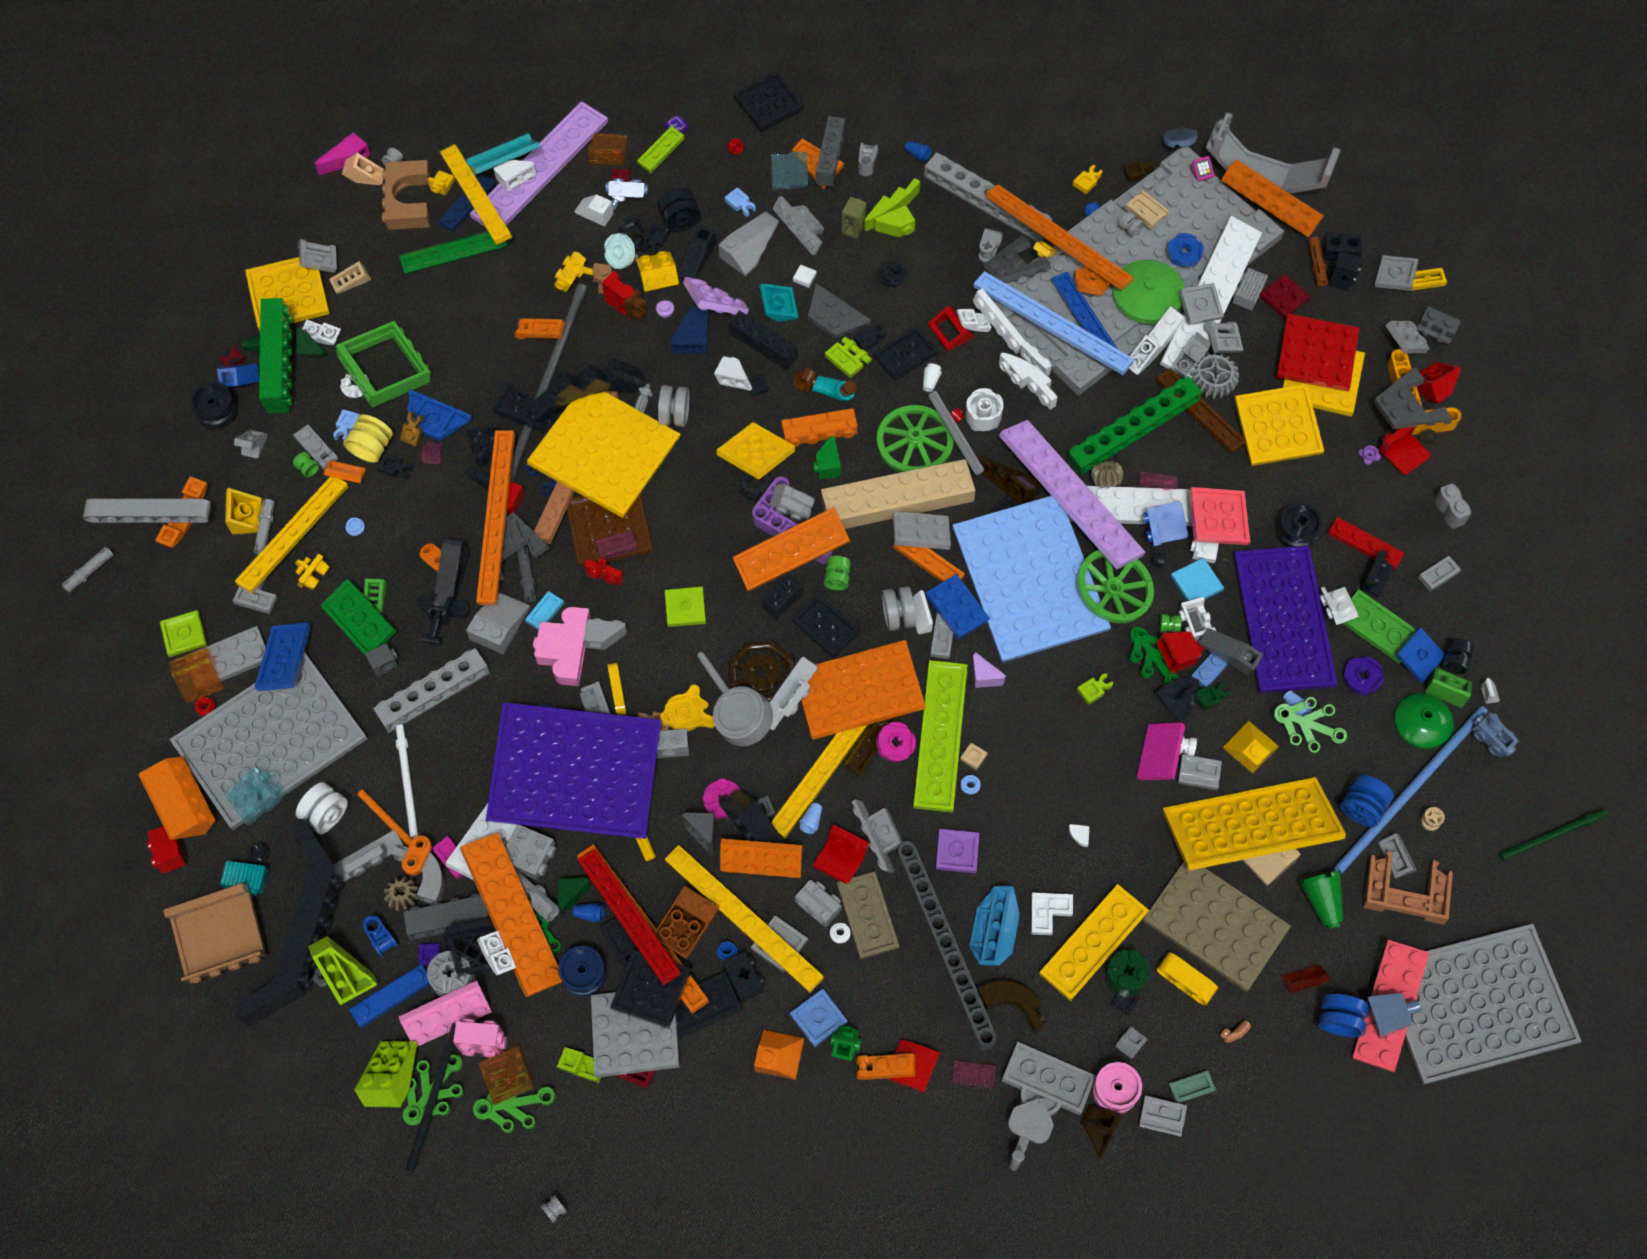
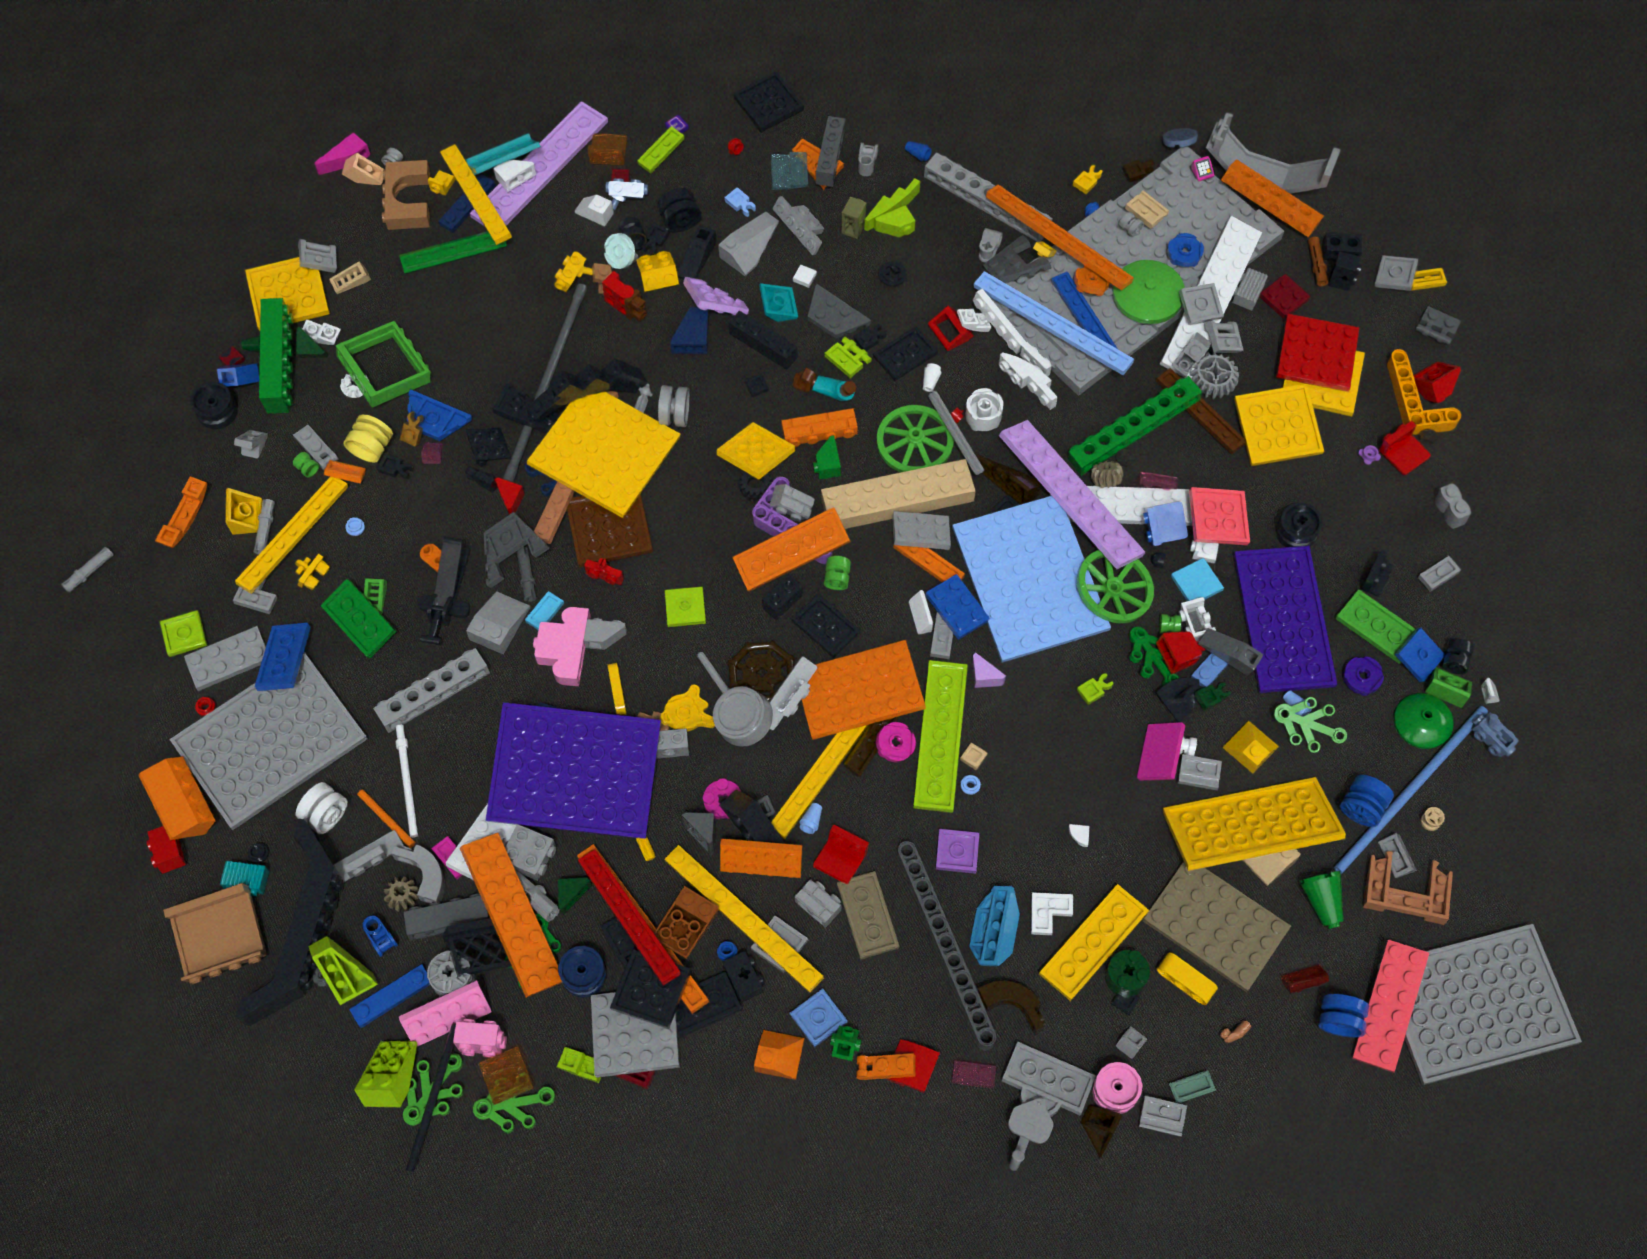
light grey beam [83,499,211,523] -> none
clear orange bracket [169,648,223,703] -> none
clear light blue plate [225,768,282,826] -> none
light blue plate [334,410,360,441] -> none
dark grey brick [365,643,398,676] -> none
orange plate [402,836,432,876] -> none
dark purple tile [419,943,441,966] -> none
orange plate [476,431,515,605] -> none
white slope [477,931,516,976] -> none
orange plate [515,318,565,339] -> none
light grey wheel [540,1195,567,1223] -> none
blue cone [573,903,605,923] -> none
light grey hinge [580,681,610,714] -> none
clear pink plate [596,530,638,560] -> none
lavender plate [656,300,674,318] -> none
white slope [714,356,752,391] -> none
white plate [830,923,850,944] -> none
light grey bracket [852,799,902,873] -> none
light grey wheel [882,586,916,631] -> none
white slope [1129,306,1186,375] -> none
white bracket [1320,587,1359,625] -> none
red plate [1327,517,1405,570] -> none
sand blue torso [1367,993,1422,1039] -> none
dark grey wing [1374,368,1452,429] -> none
light grey plate [1386,321,1430,354] -> none
dark green bar [1499,808,1609,861] -> none

